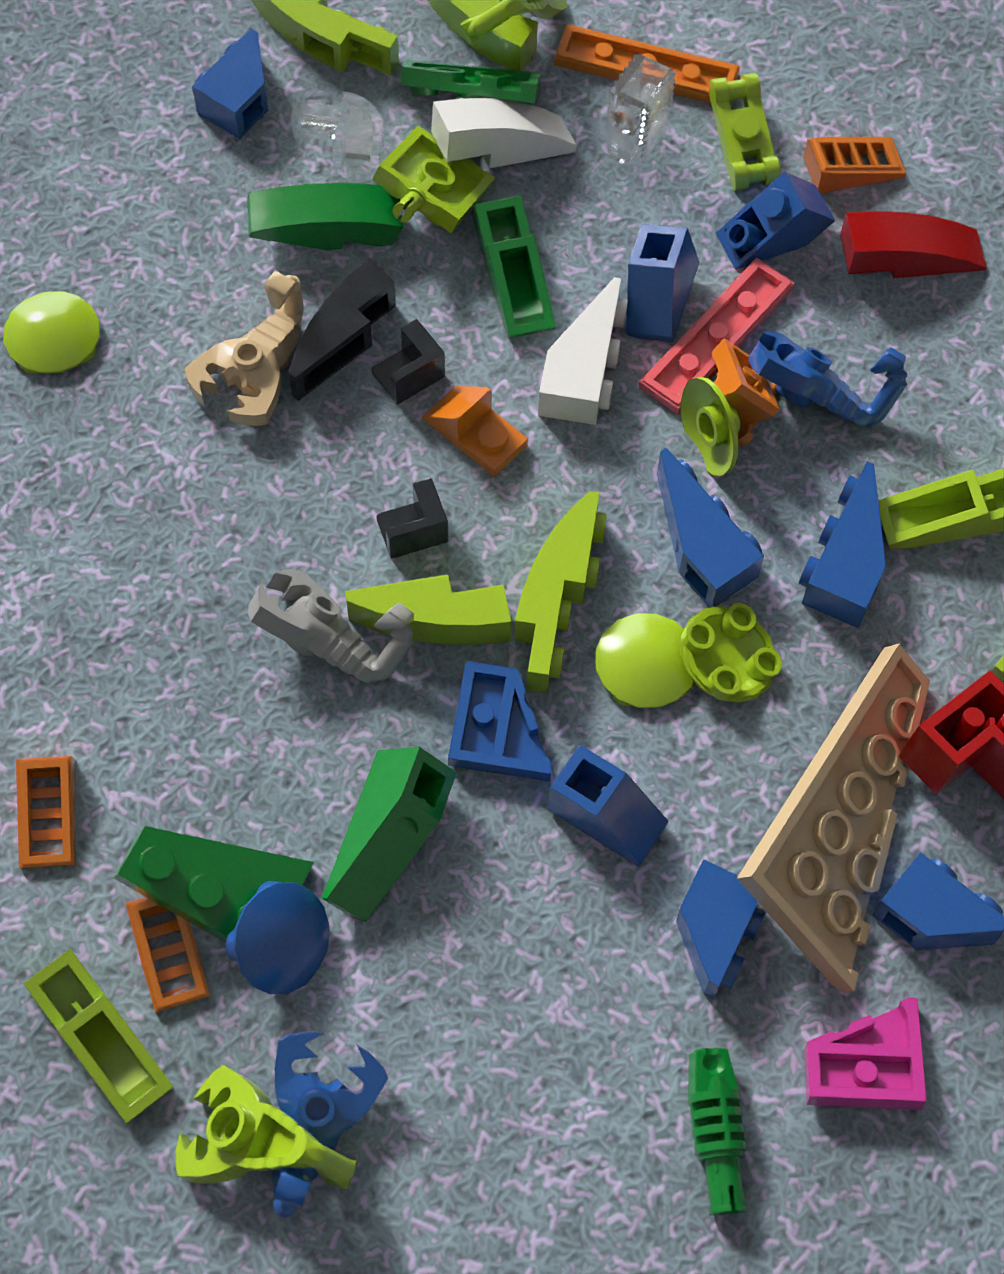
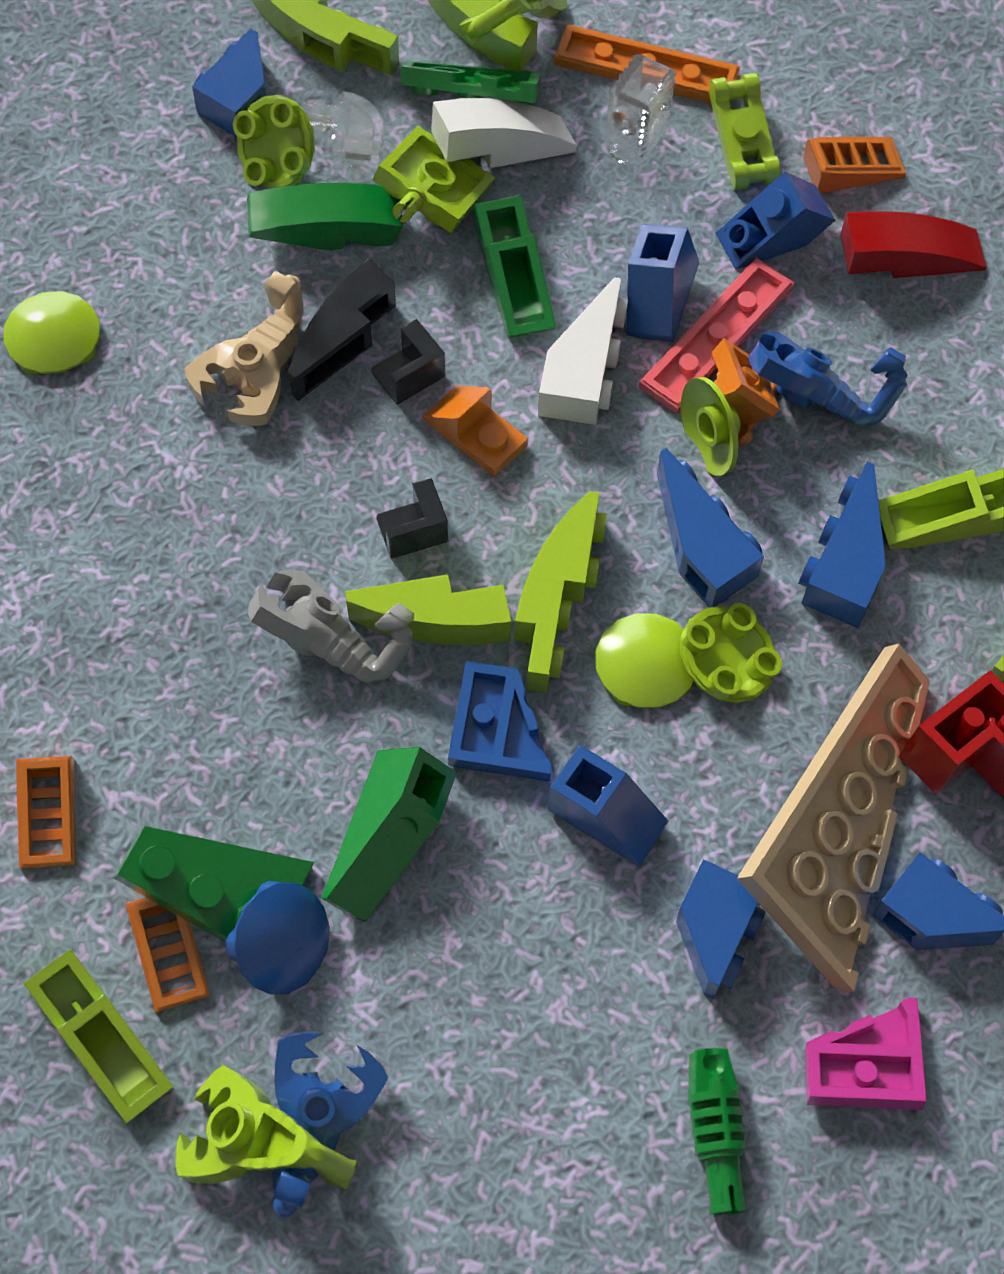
none -> lime dish [233,95,315,188]

